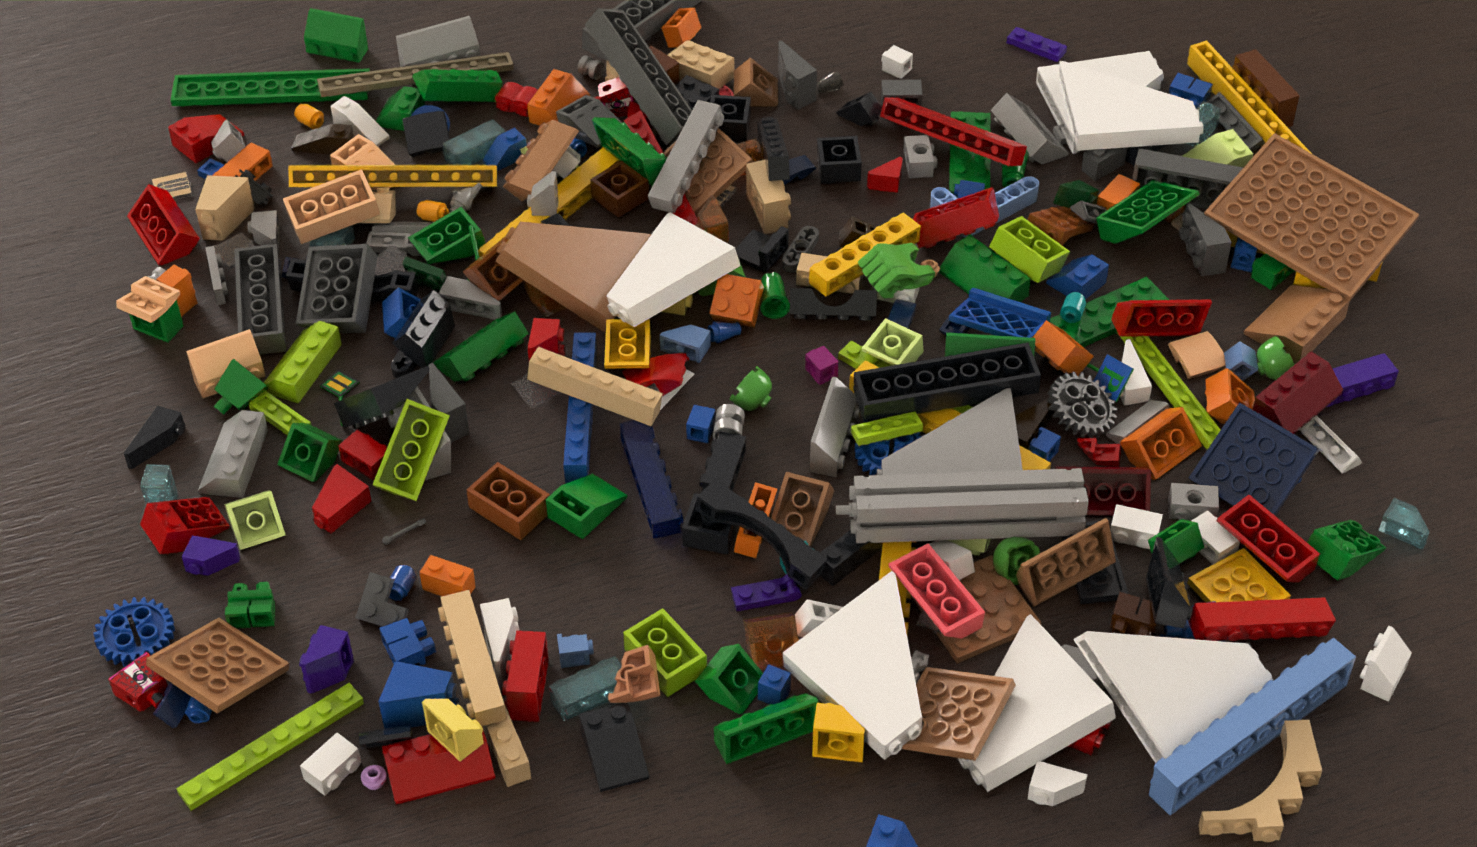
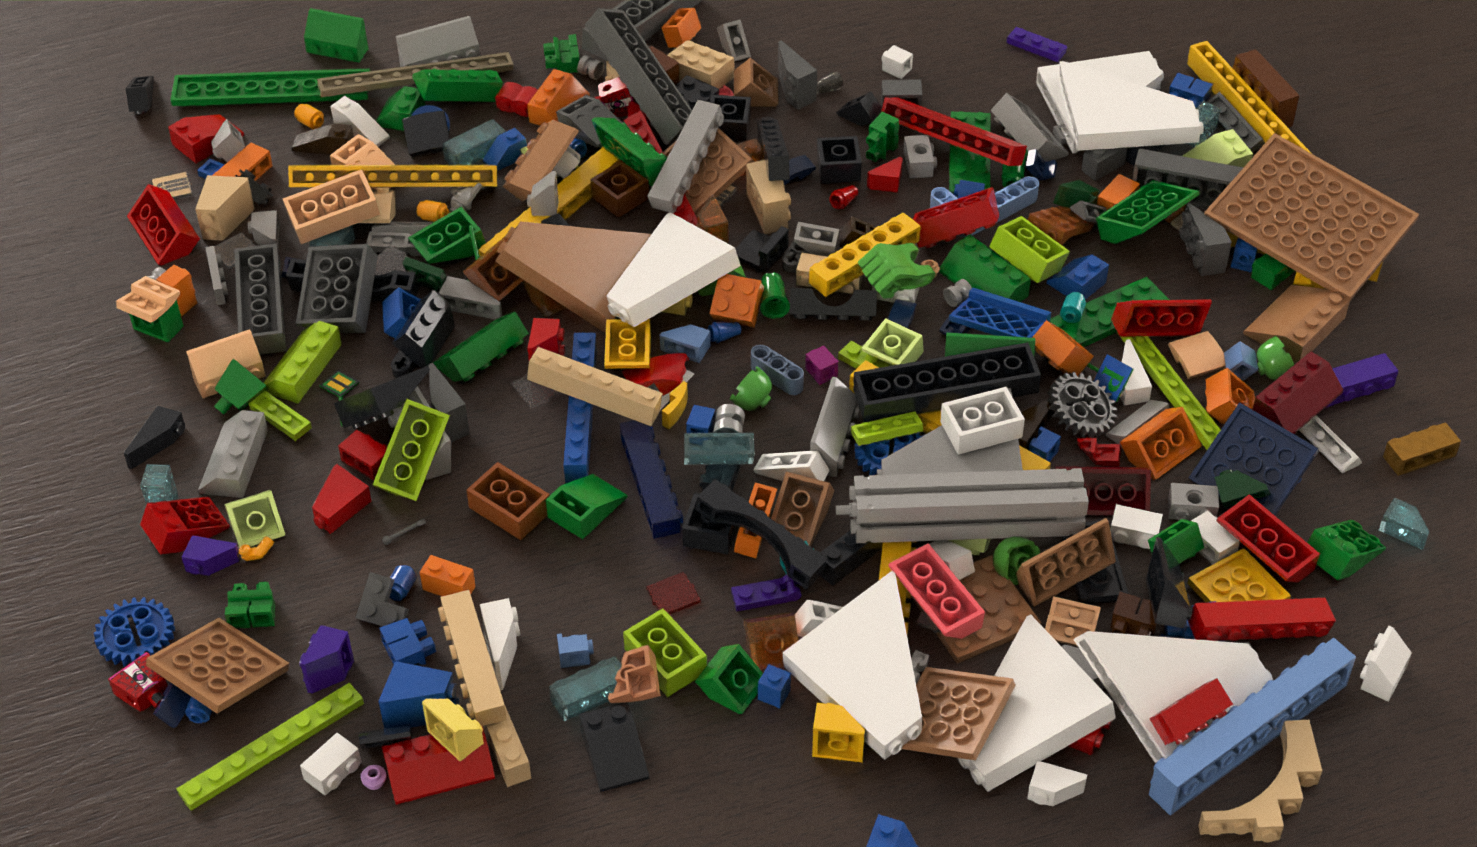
green slope [277,423,343,482] -> none
red brick [502,630,549,722] -> none
green slope [714,693,819,764] -> none
none -> black slope [125,76,154,114]
none -> light orange arm [238,536,274,561]
none -> green hips [543,34,580,73]
none -> clear red piece [646,572,701,615]
none -> yellow slope [662,381,688,429]
none -> clear light blue brick [684,433,755,465]
none -> light grey slope [717,20,751,62]
none -> sand blue beam [751,345,804,395]
none -> white slope [754,450,830,481]
none -> light grey slope [794,222,839,257]
none -> red cone [829,185,859,209]
none -> green hips [866,112,899,162]
none -> white brick [940,387,1025,455]
none -> light grey wheel [943,279,972,307]
none -> dark blue bracket [1025,149,1057,181]
none -> light nougat slope [1045,596,1101,647]
none -> red brick [1149,678,1233,745]
none -> dark green slope [1215,470,1271,508]
none -> pearl gold brick [1383,422,1461,476]

